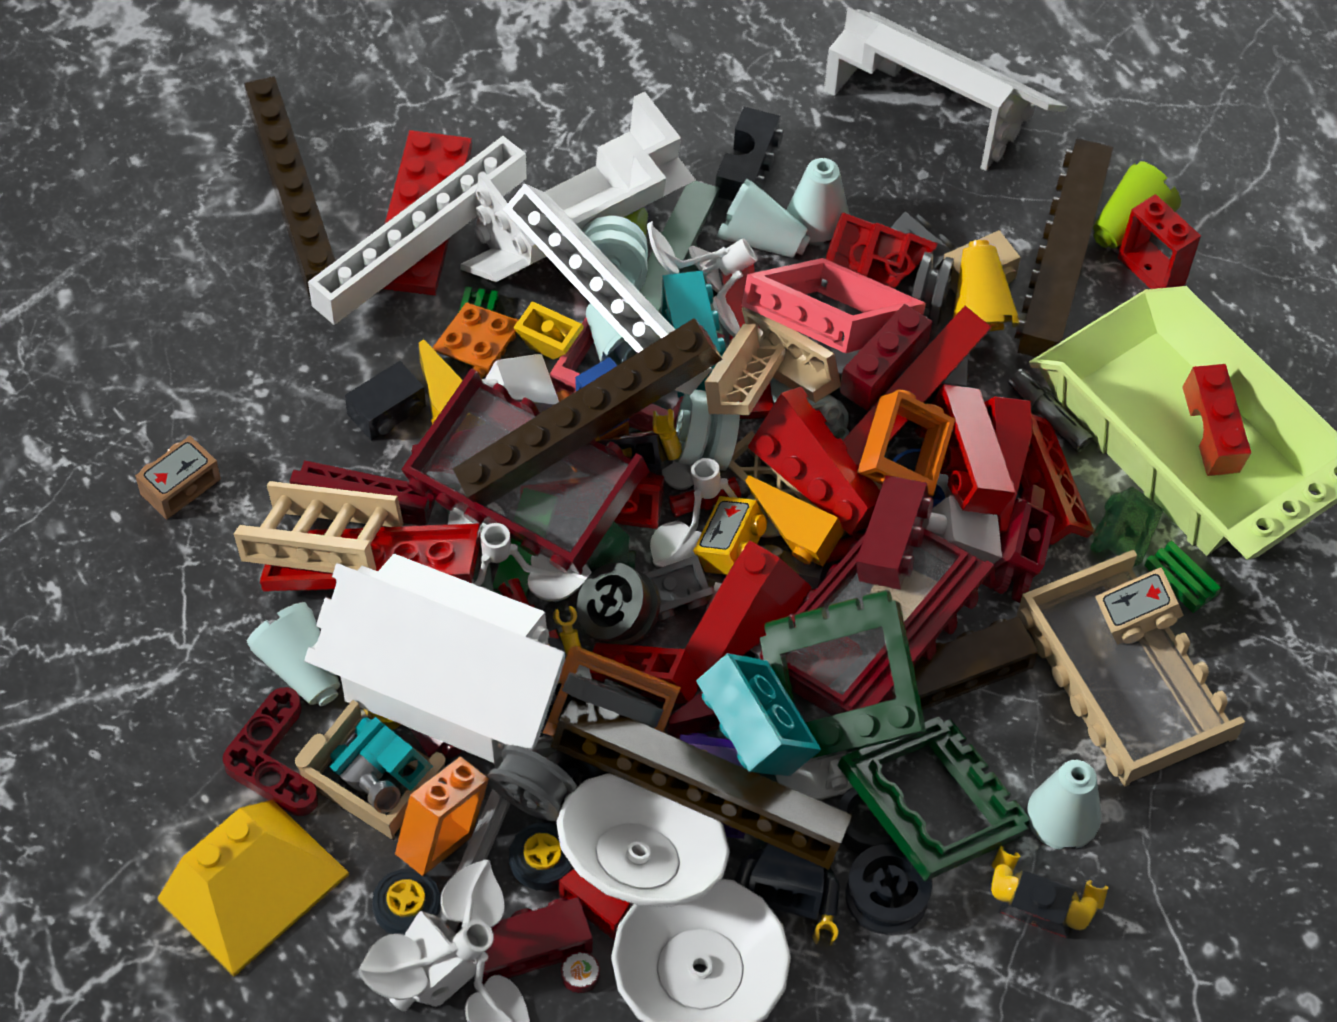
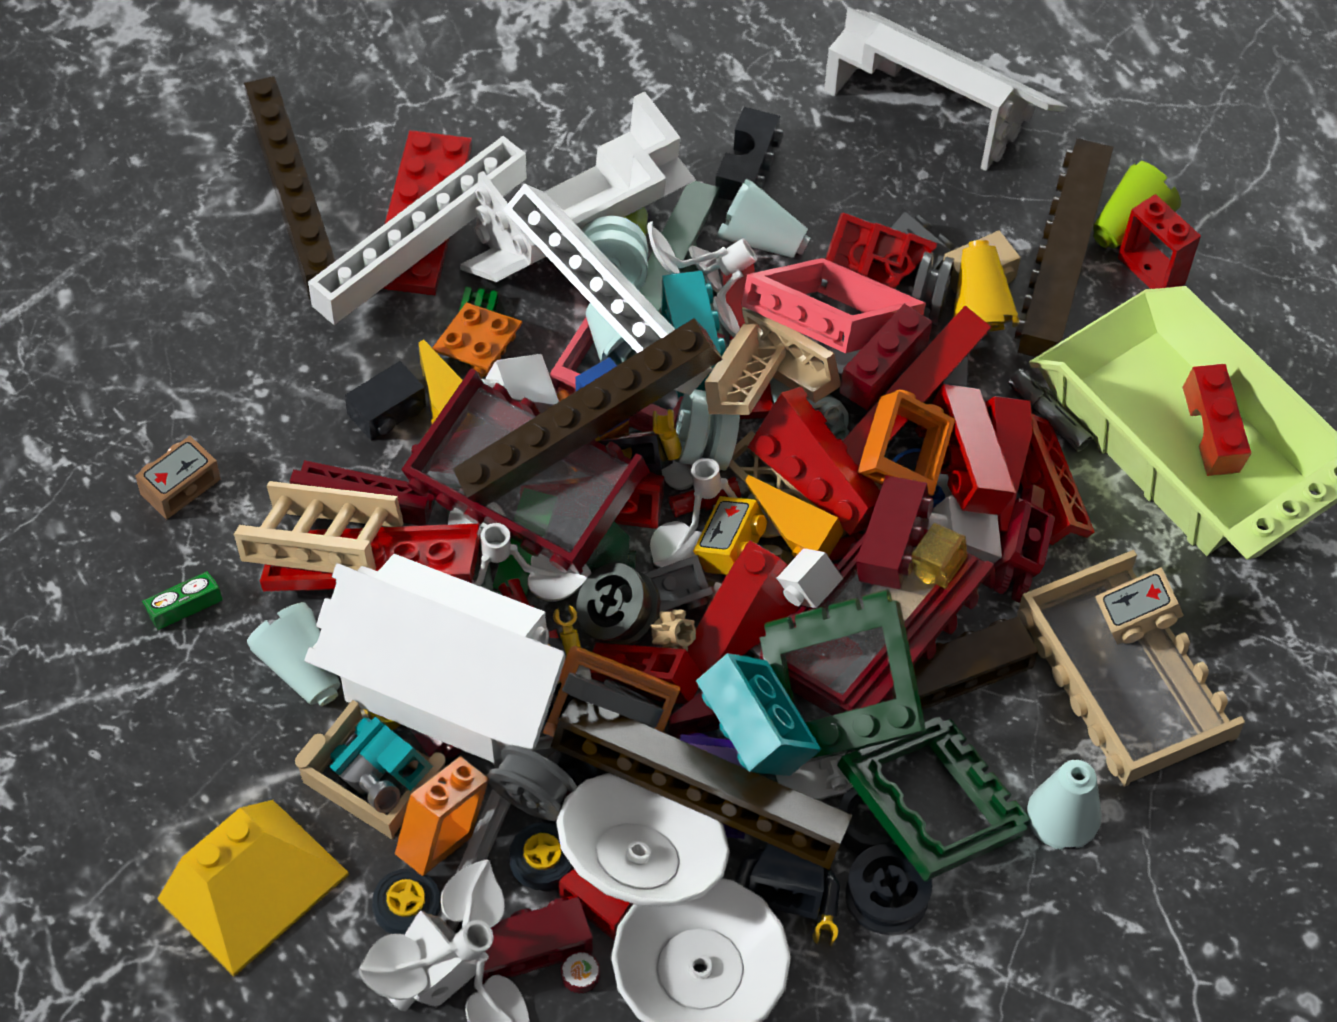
dark red beam [223,687,318,816] -> none
yellow slope [514,301,584,360] -> none
light aqua cone [786,158,849,246] -> none
torso [991,846,1108,939] -> none
clear green bracket [1090,486,1164,567] -> none
green tile [1144,540,1221,613] -> none
none -> green slope [142,571,223,631]
none -> tan gear [651,610,696,652]
none -> white brick [777,548,843,608]
none -> clear yellow brick [912,523,967,589]

